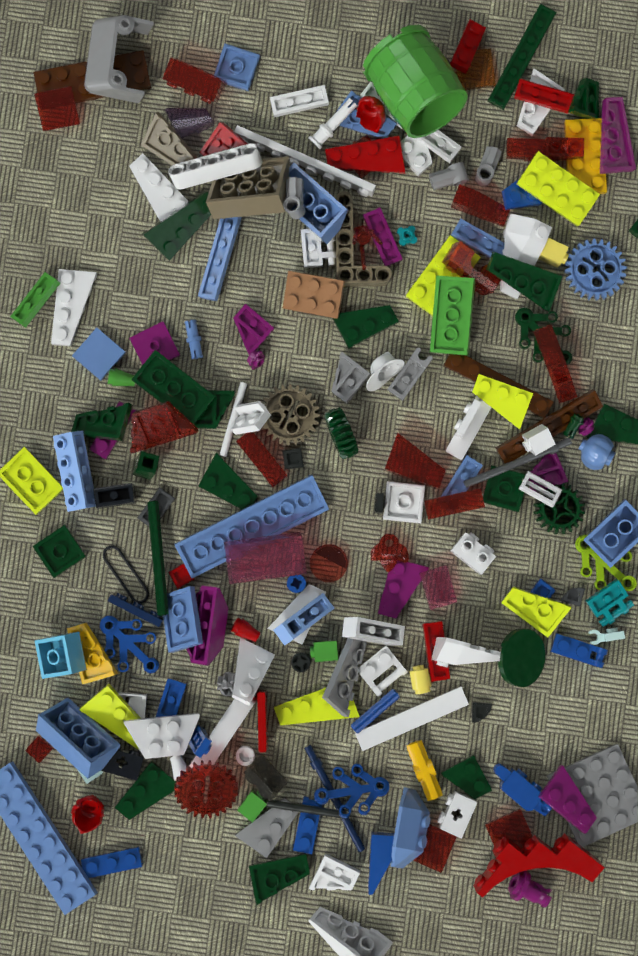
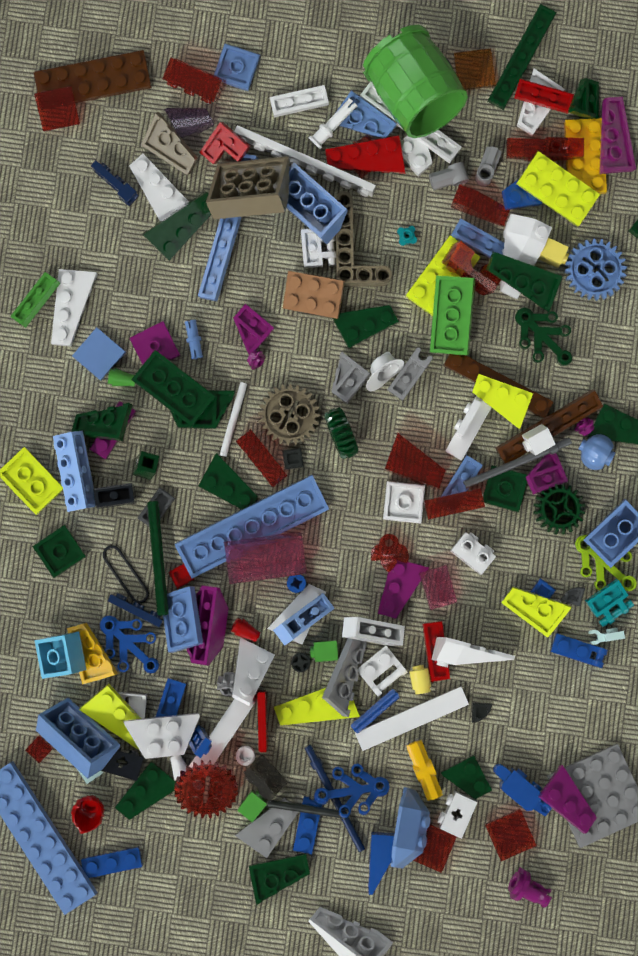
light grey windscreen [84,15,154,104] -> none
clear red wing [130,401,199,454] -> none
white beam [168,143,263,189] -> none
white bracket [231,401,271,435] -> none
light grey piece [283,177,305,219] -> none
white wing [309,853,360,890] -> none
clear red tile [310,544,348,582] -> none
clear red plant [352,225,382,270] -> none
red hair [356,96,386,133] -> none
magenta plate [363,208,403,267] -> none
pearl dark grey tile [374,493,384,514] -> none
red plate [450,19,486,74] -> none
red arch [473,833,605,897] -> none
dark green tile [498,628,545,687] -> none
white tile [518,471,562,507] -> none
clear red slope [533,324,578,403] -> none
dark green pin [563,413,584,439] -> none
none -> dark blue plate [91,160,138,206]

